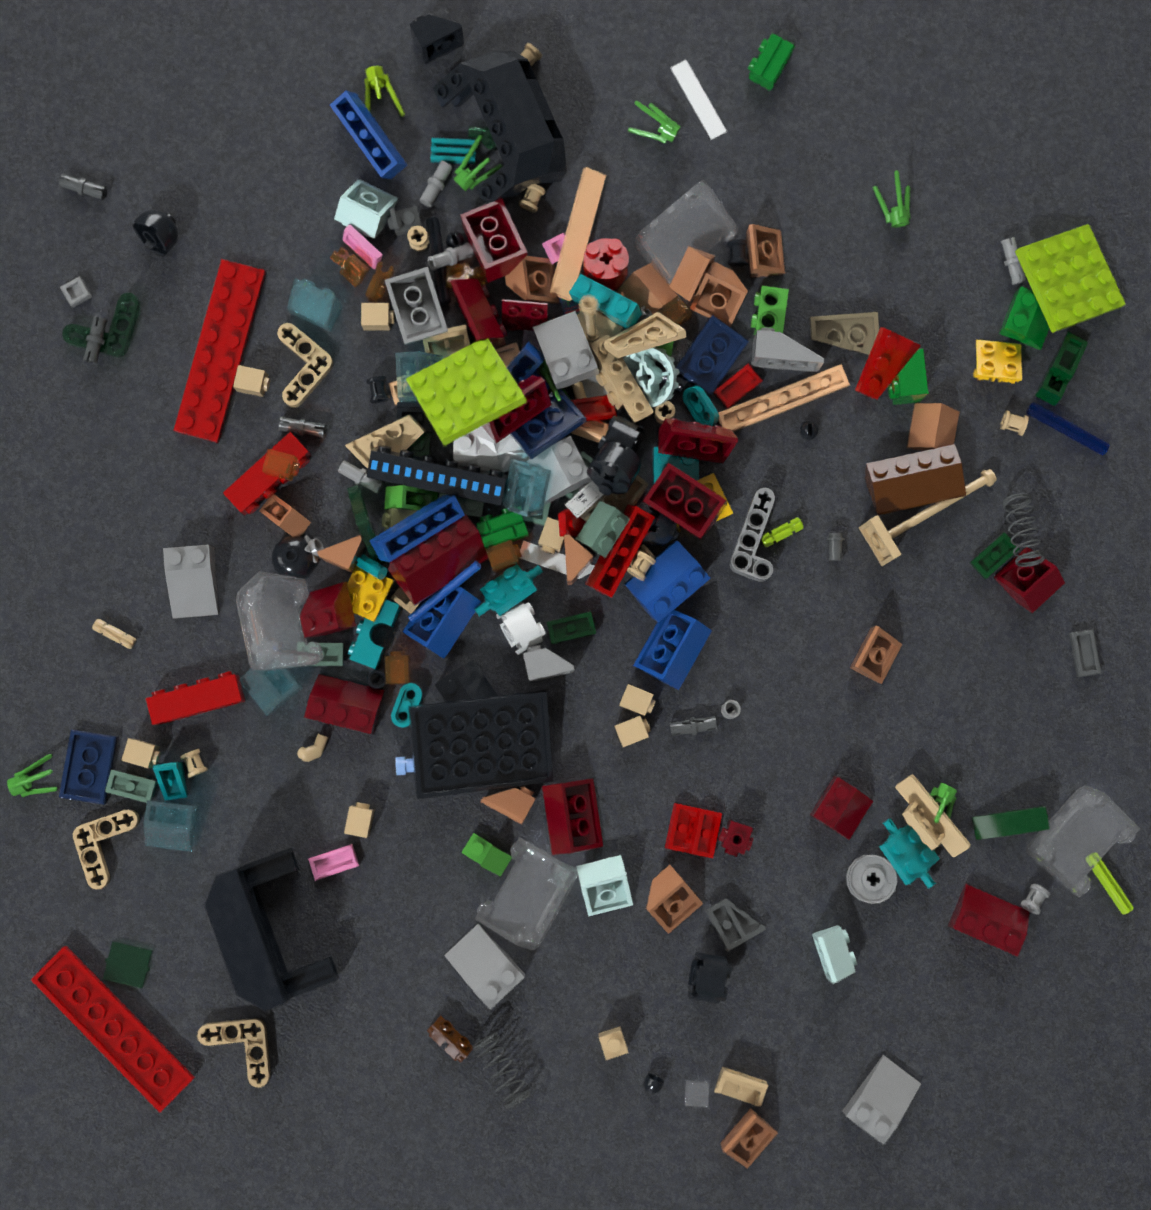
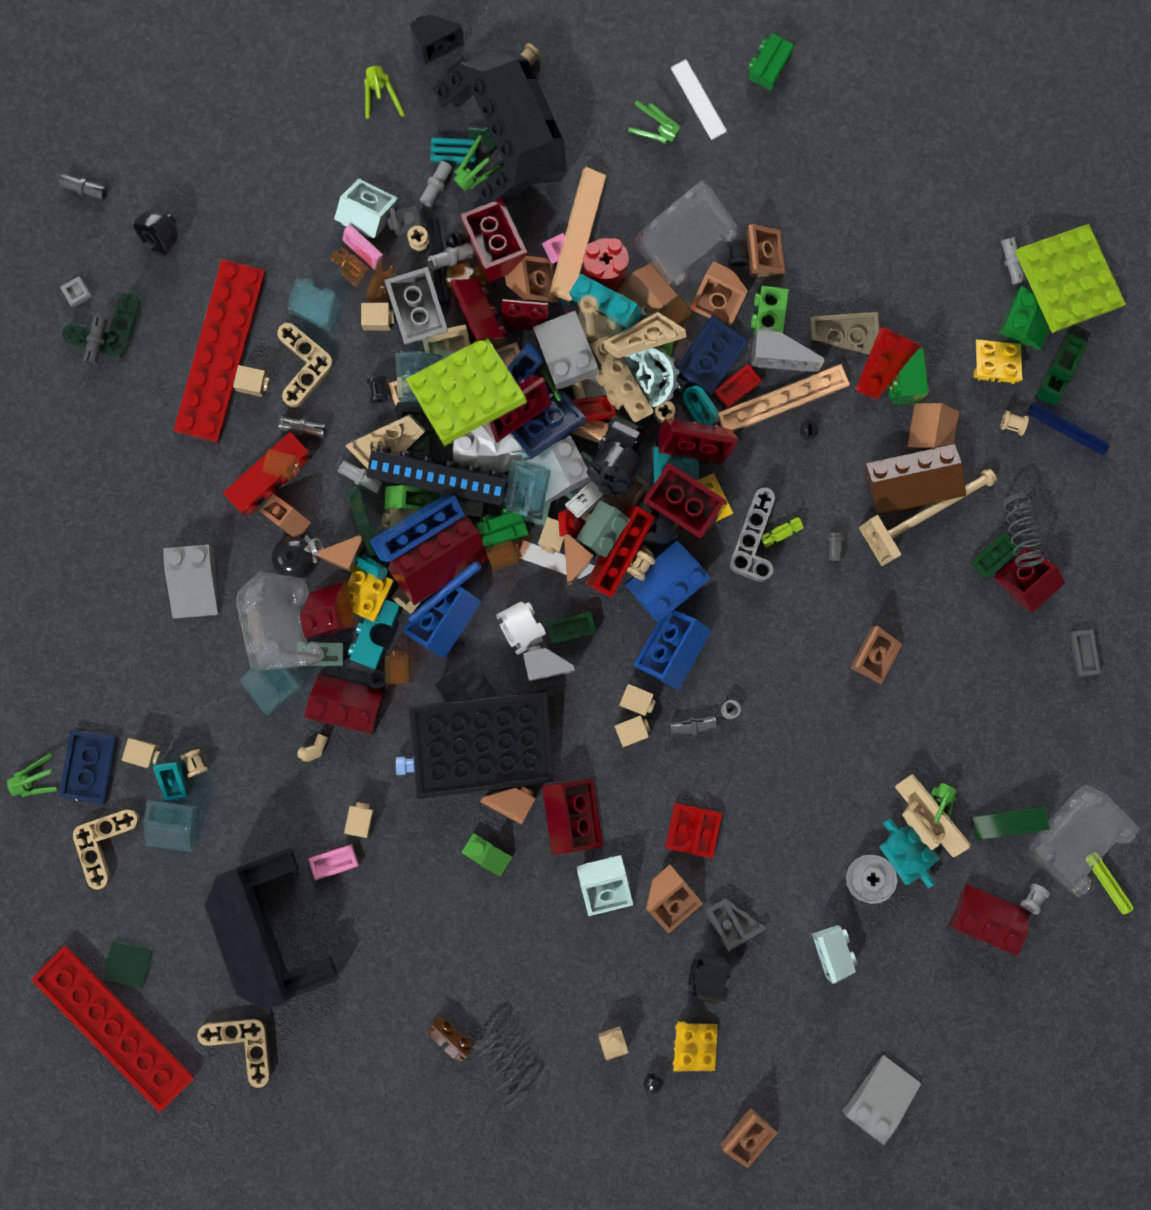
tan axle [92,619,136,649] -> none
sand green plate [105,770,157,804] -> none
red brick [146,671,246,725] -> none
blue brick [330,91,407,179] -> none
teal plate [391,683,423,728] -> none
light grey slope [444,924,525,1010] -> none
teal plate [474,564,543,617] -> none
clear windscreen [475,837,578,950] -> none
tan bush [519,184,546,212] -> none
nougat slope [669,246,716,301] -> none
clear tile [684,1081,709,1107] -> none
tan hinge [714,1066,768,1107] -> none
dark red brick [718,820,753,857] -> none
dark red slope [810,777,873,840] -> none
bright green plant [873,170,911,228] -> none
none -> yellow hinge [672,1021,718,1071]

